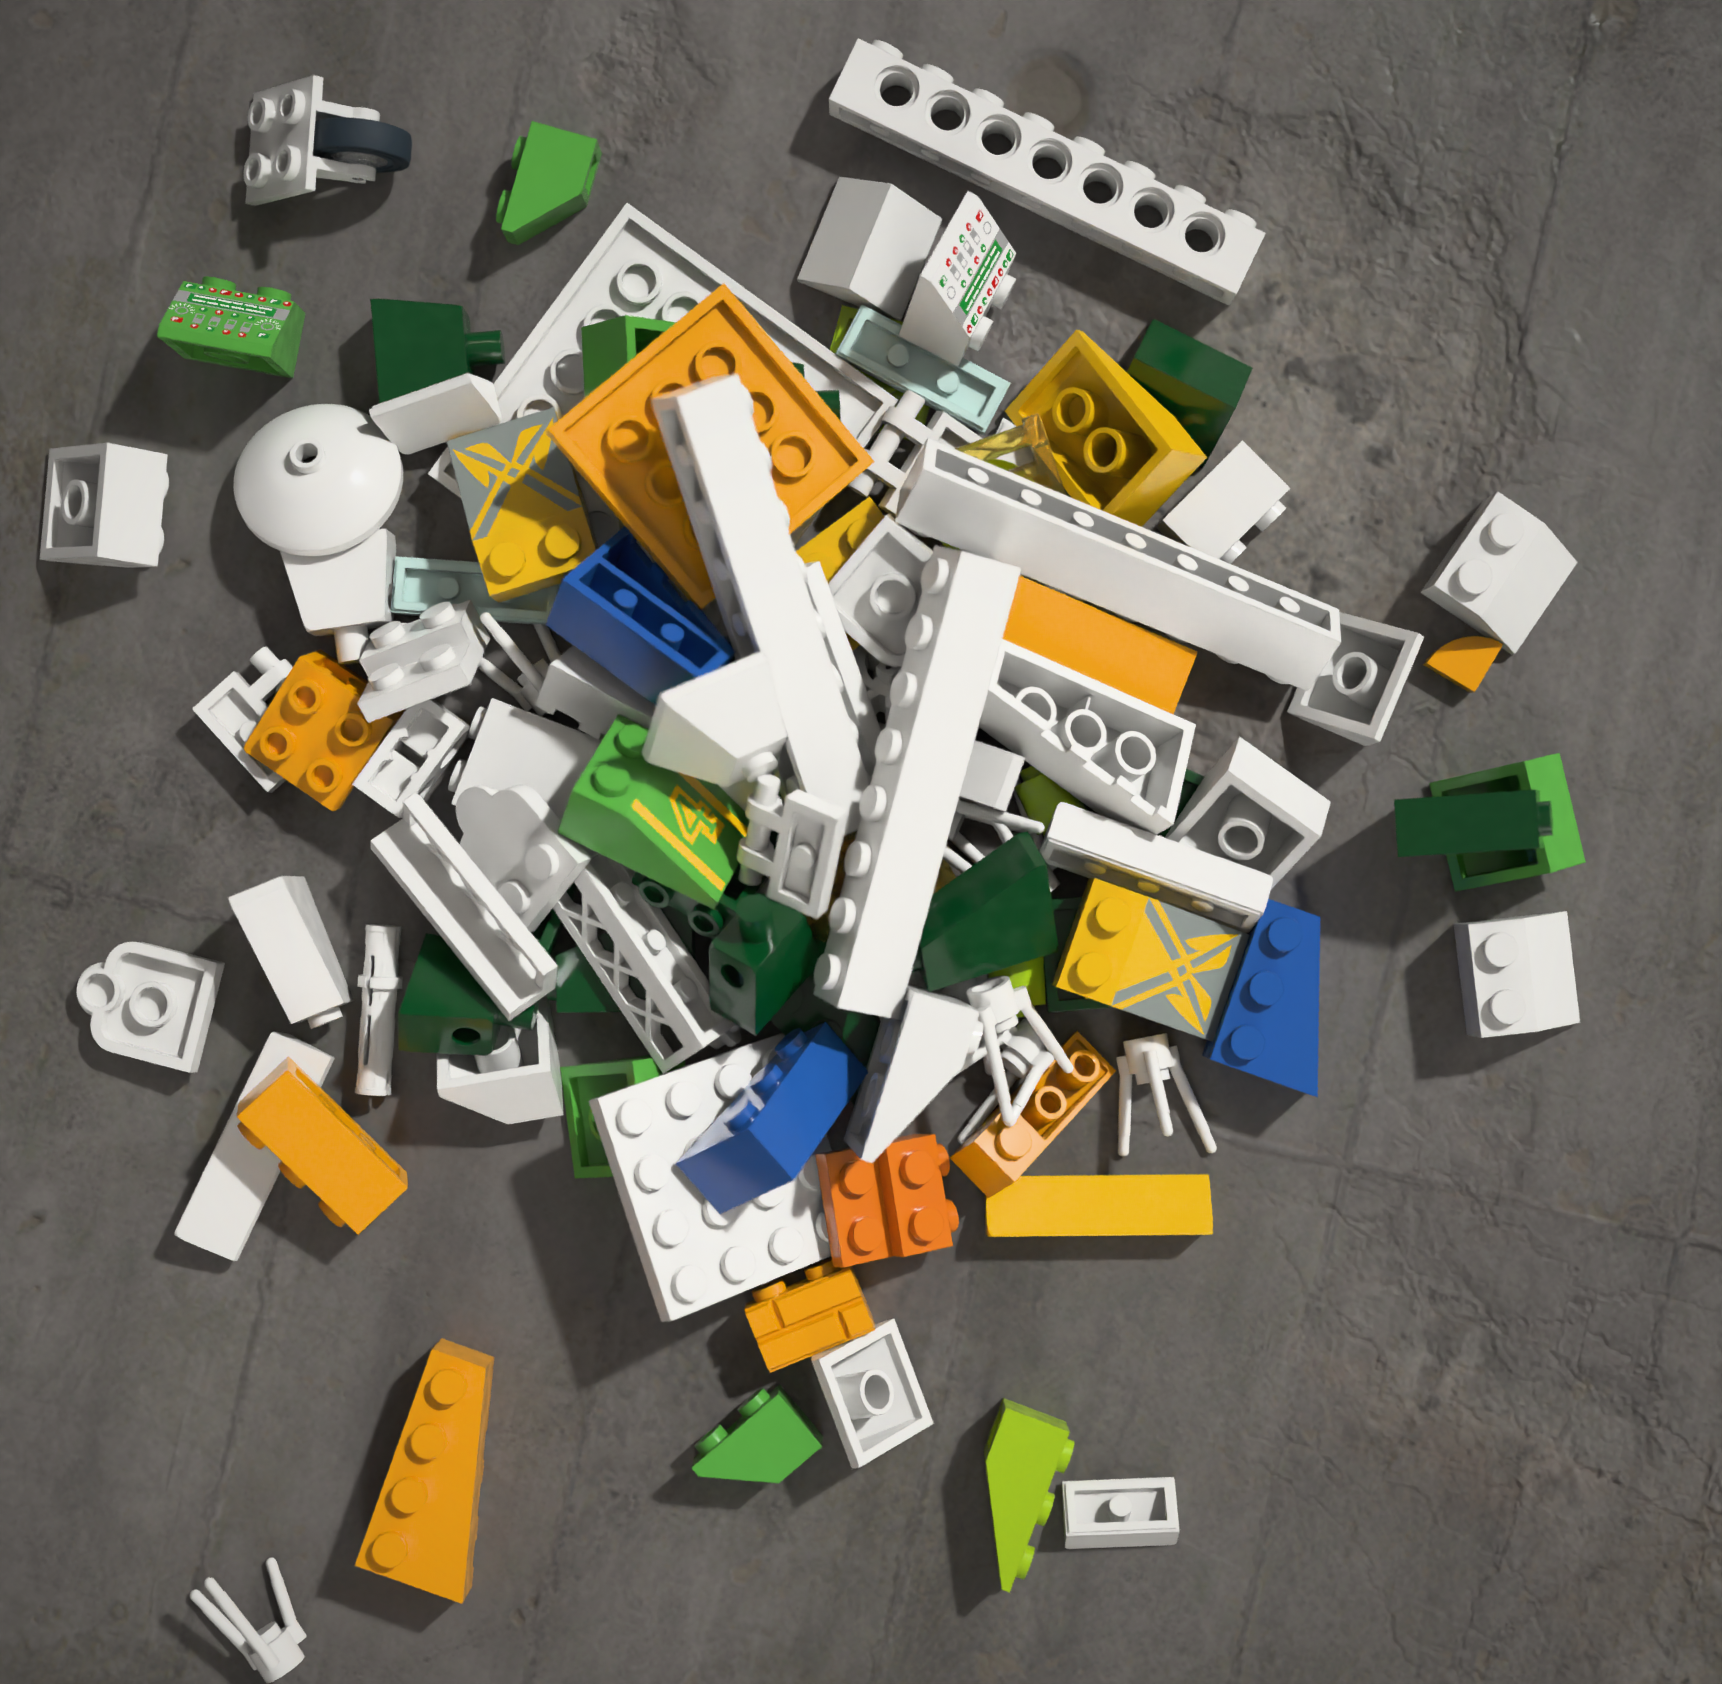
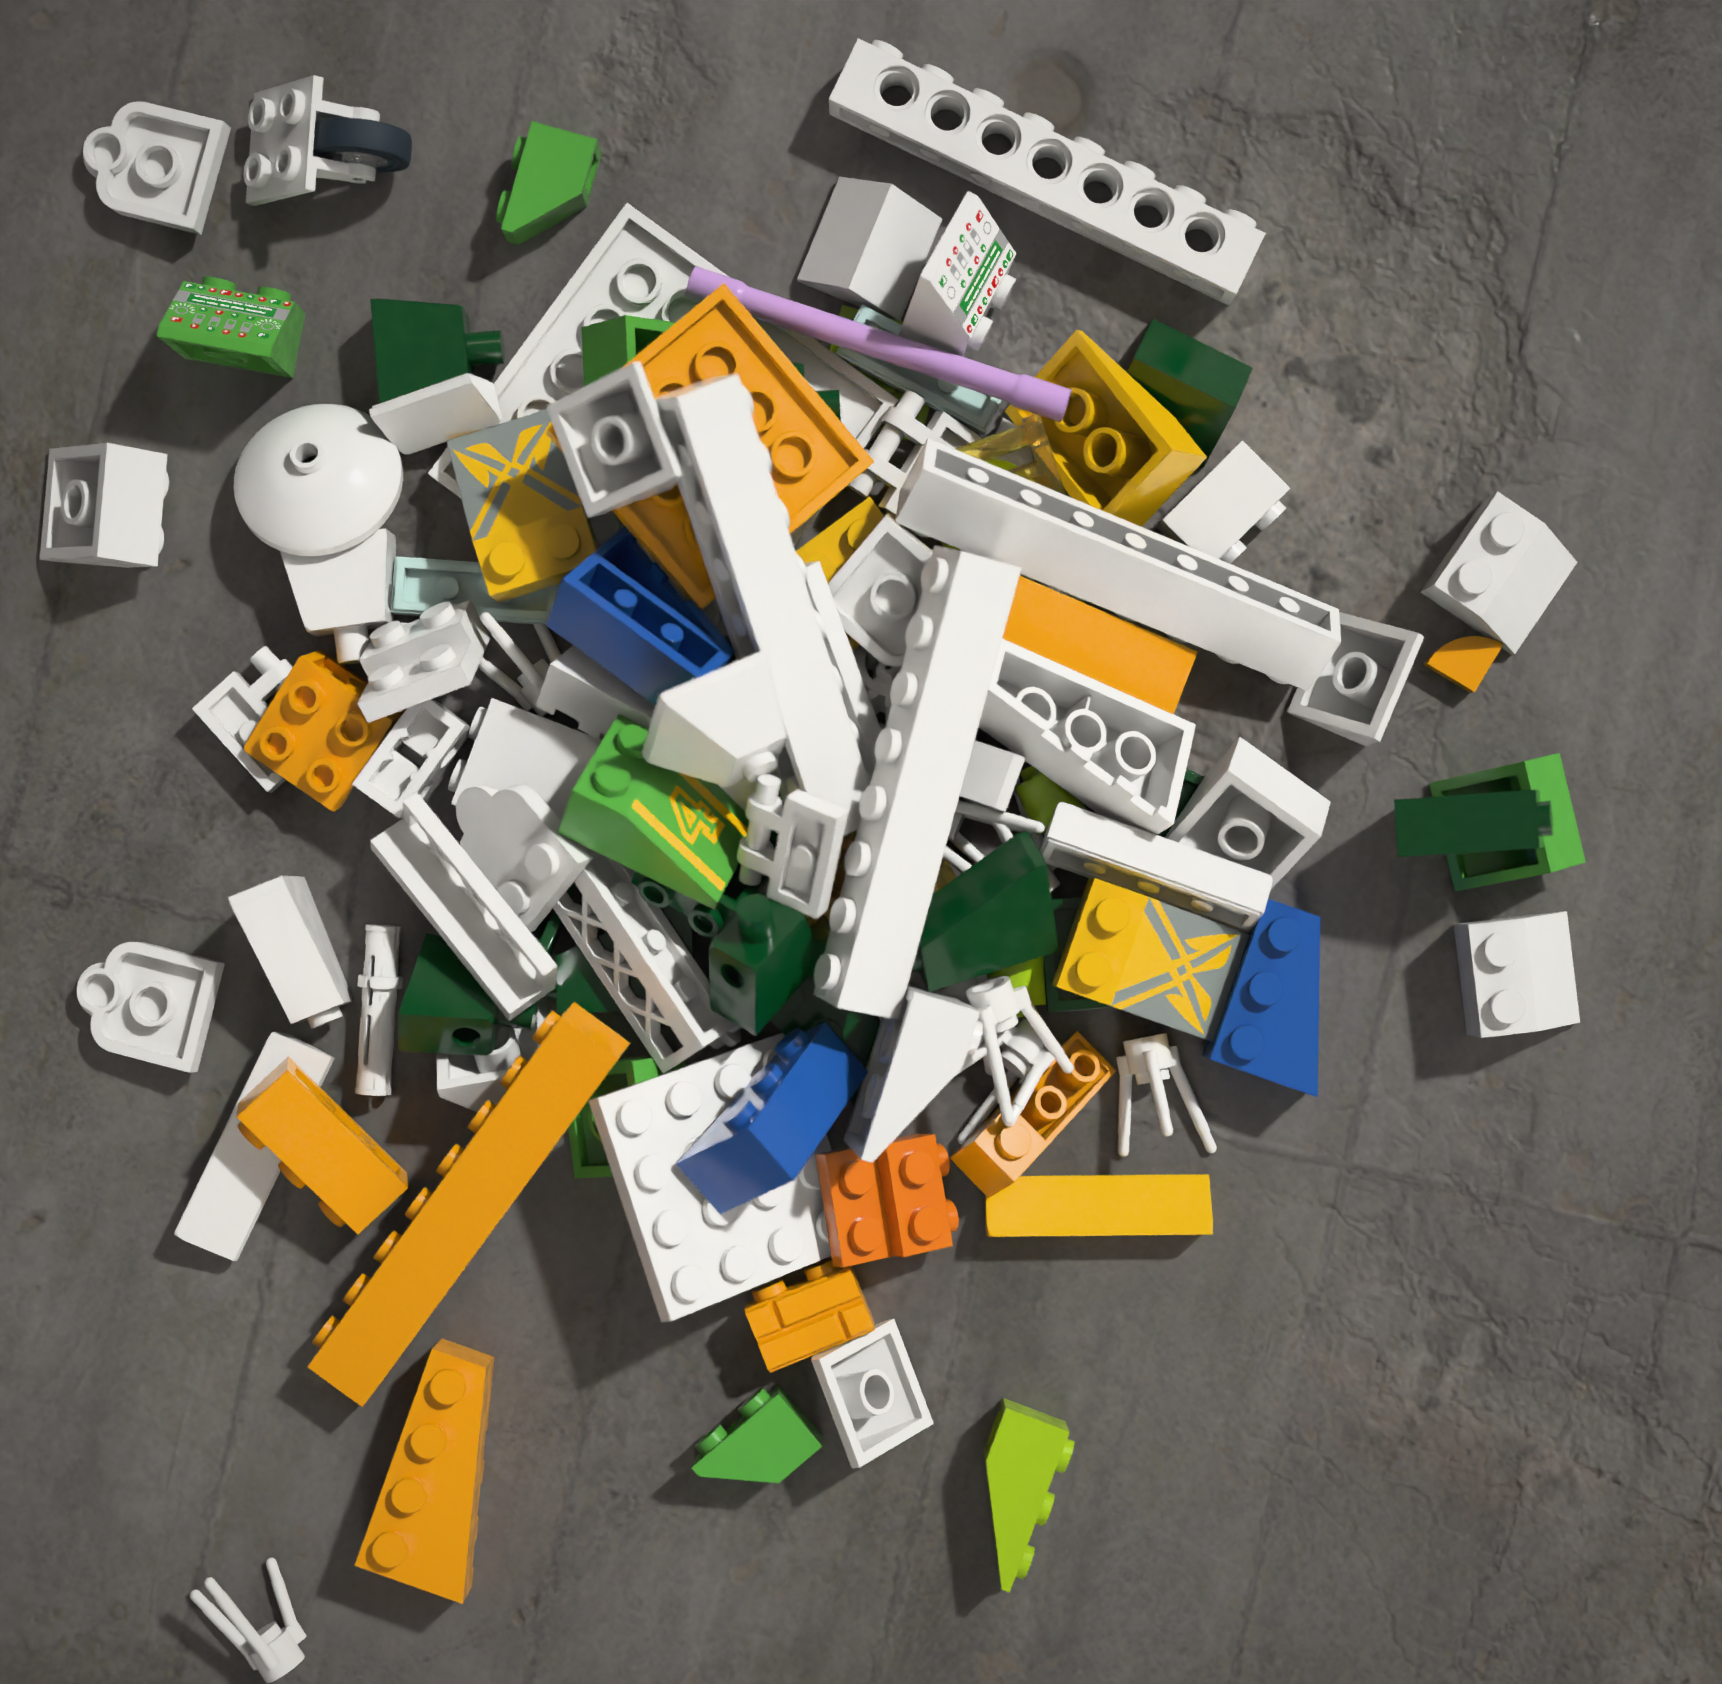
white slope [1062,1477,1180,1549] -> none
none -> white plate [83,101,231,235]
none -> light orange brick [308,1002,630,1407]
none -> white slope [546,362,683,518]
none -> lavender piece [685,266,1072,422]

